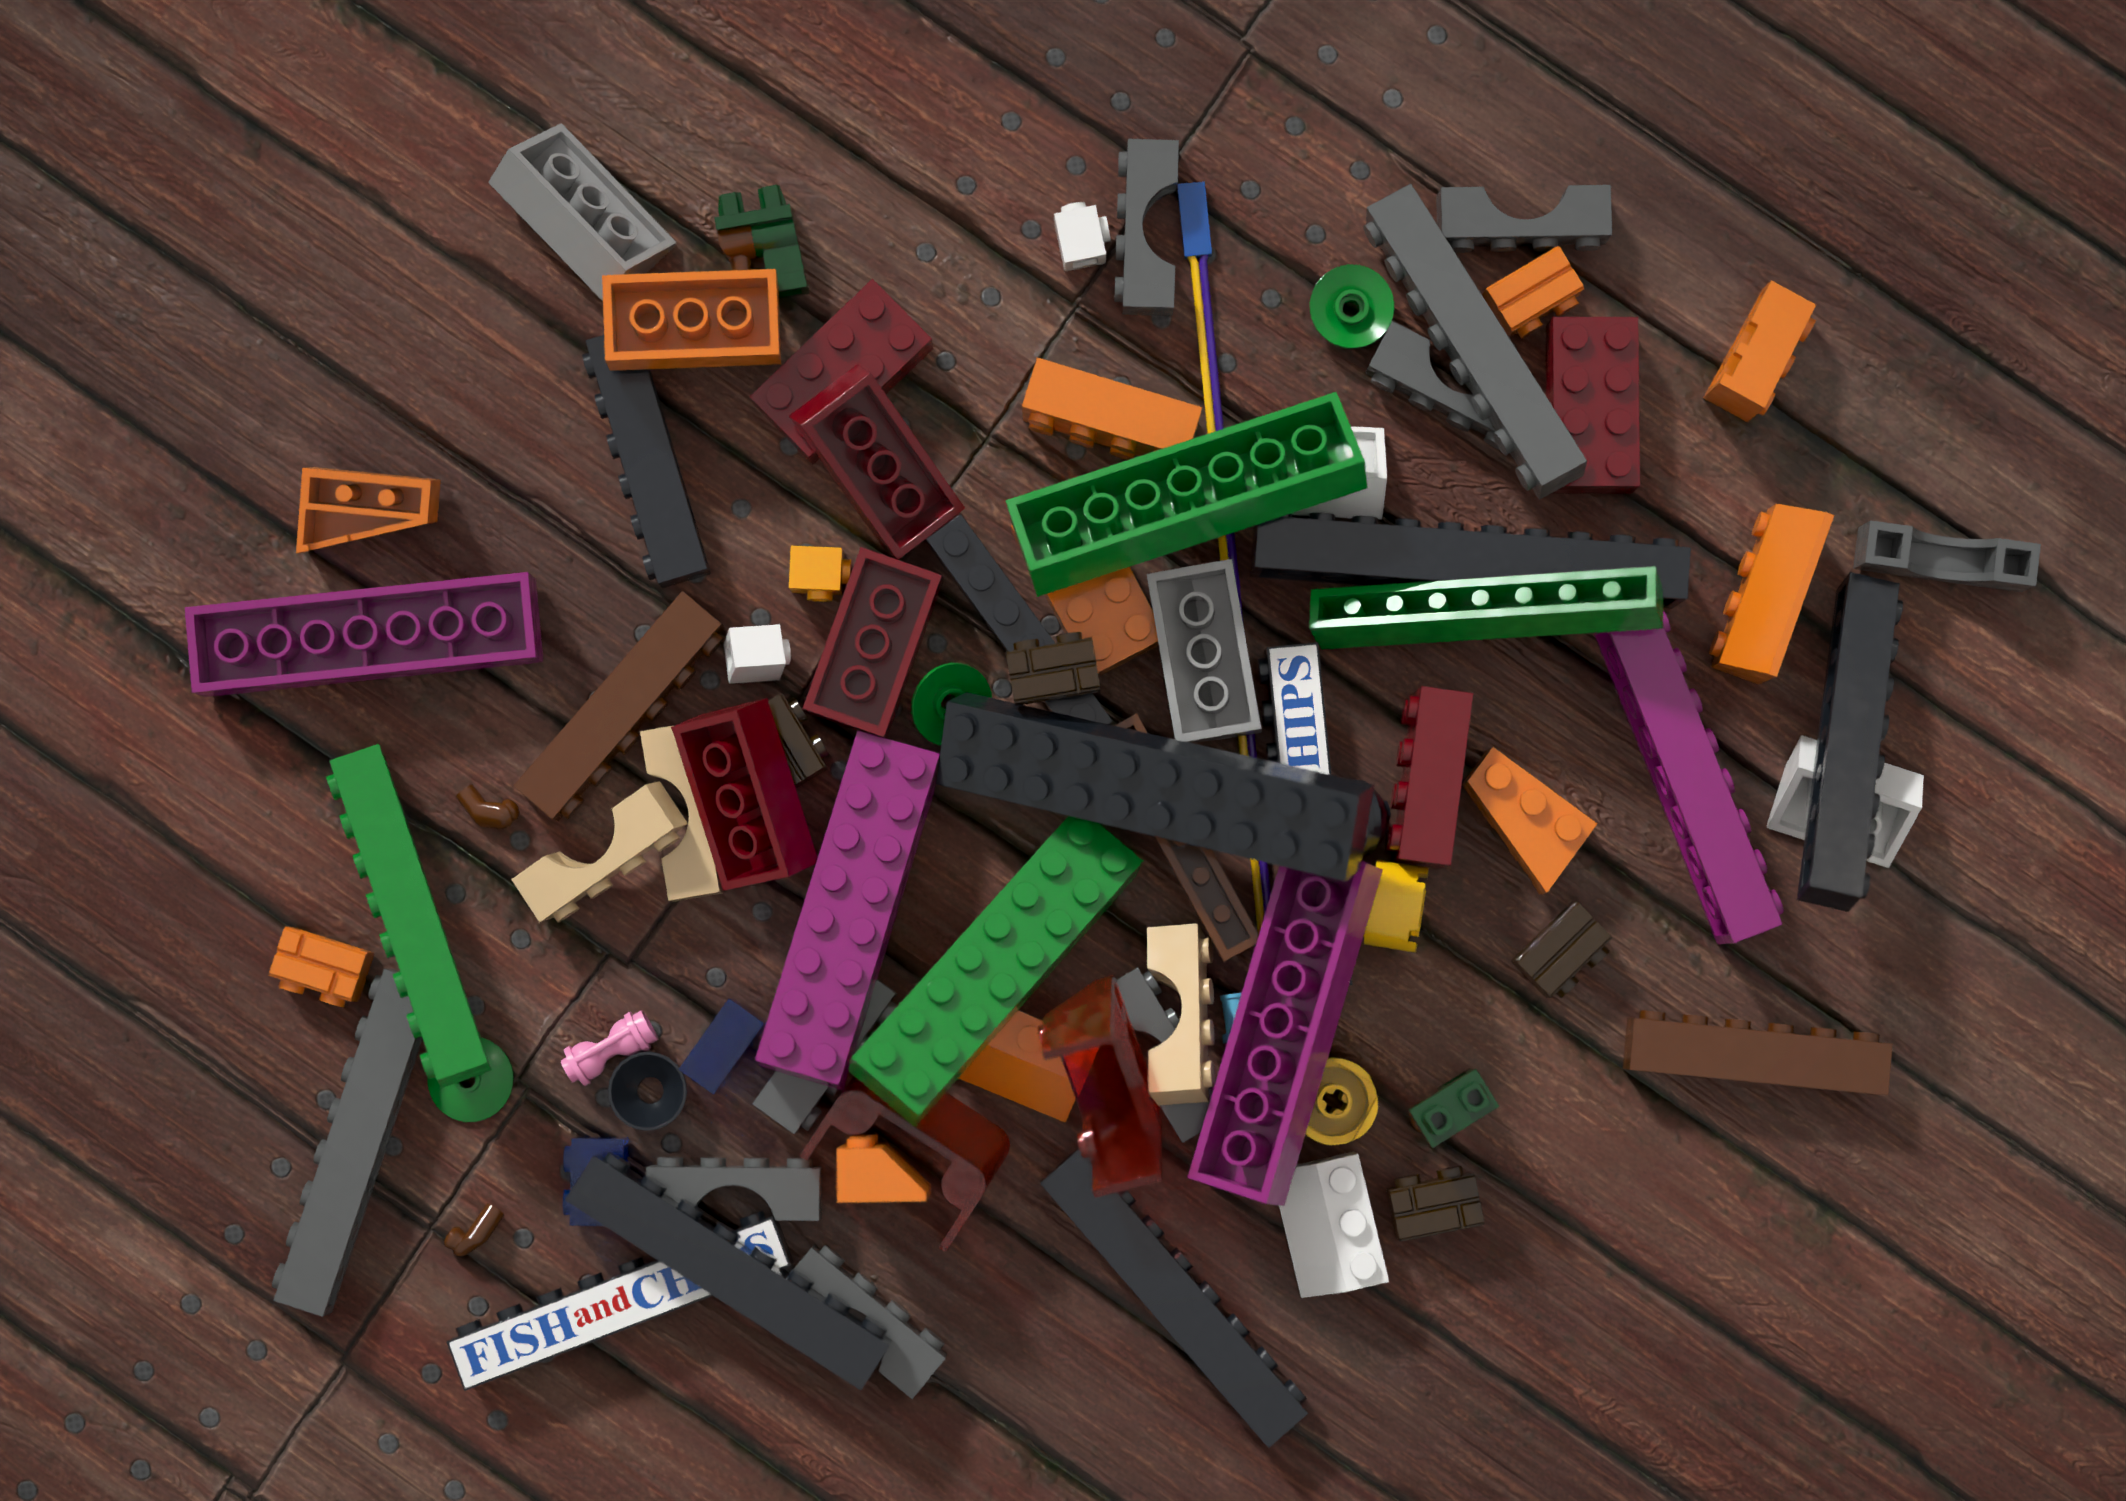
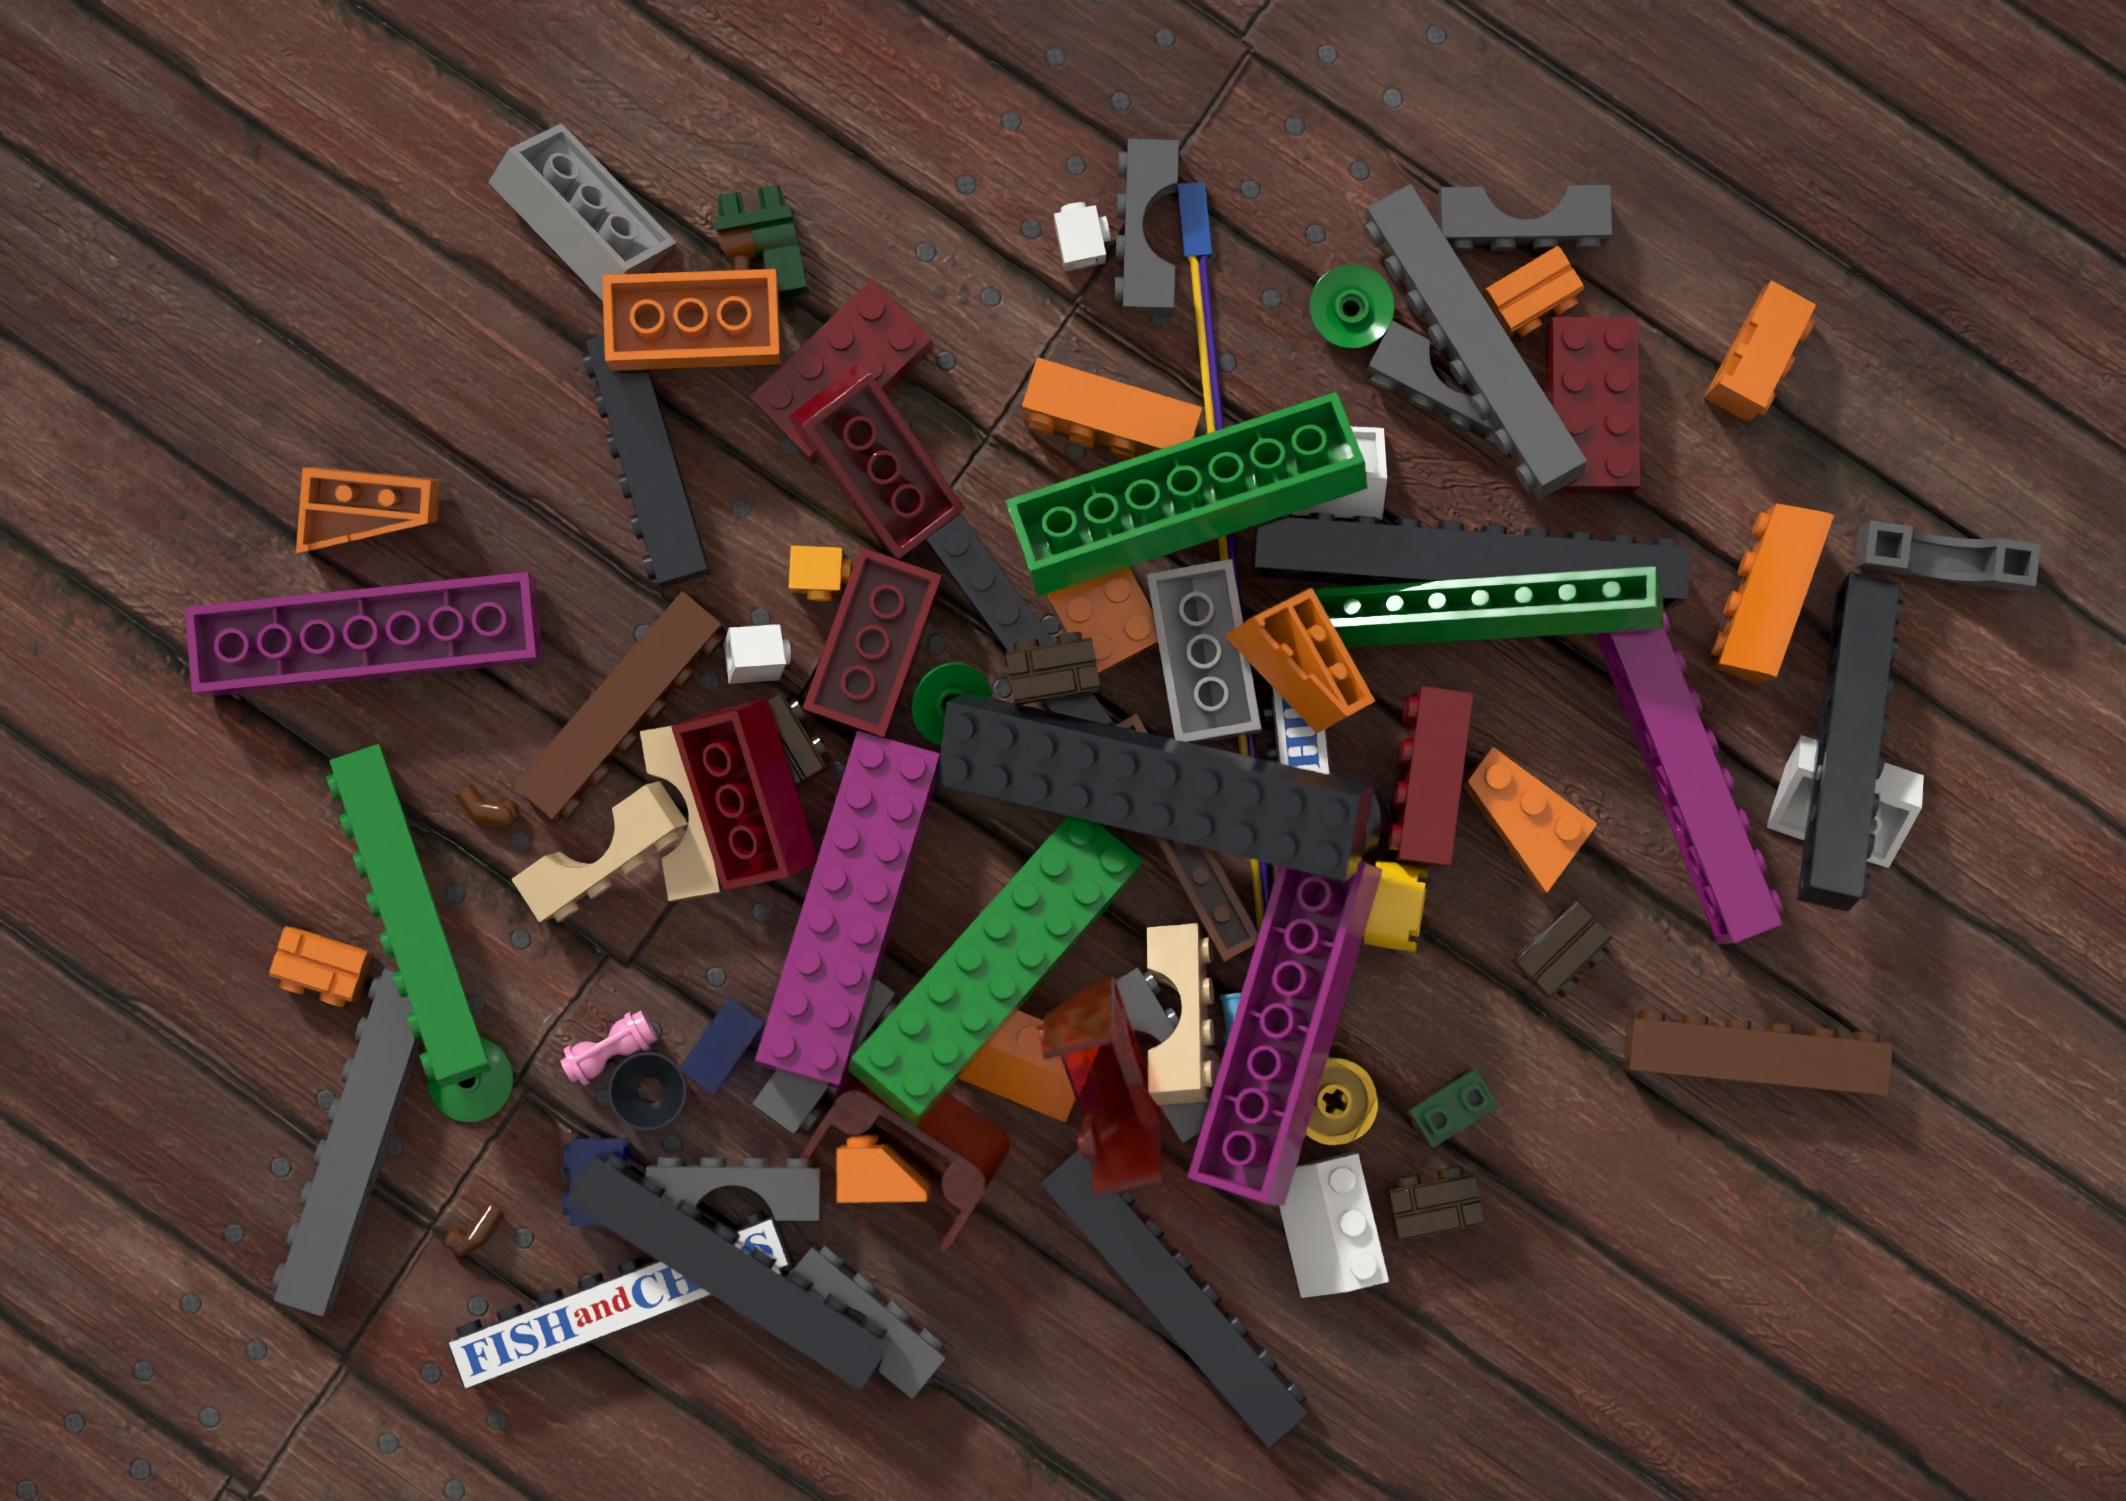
none -> orange wedge [1224,588,1375,734]

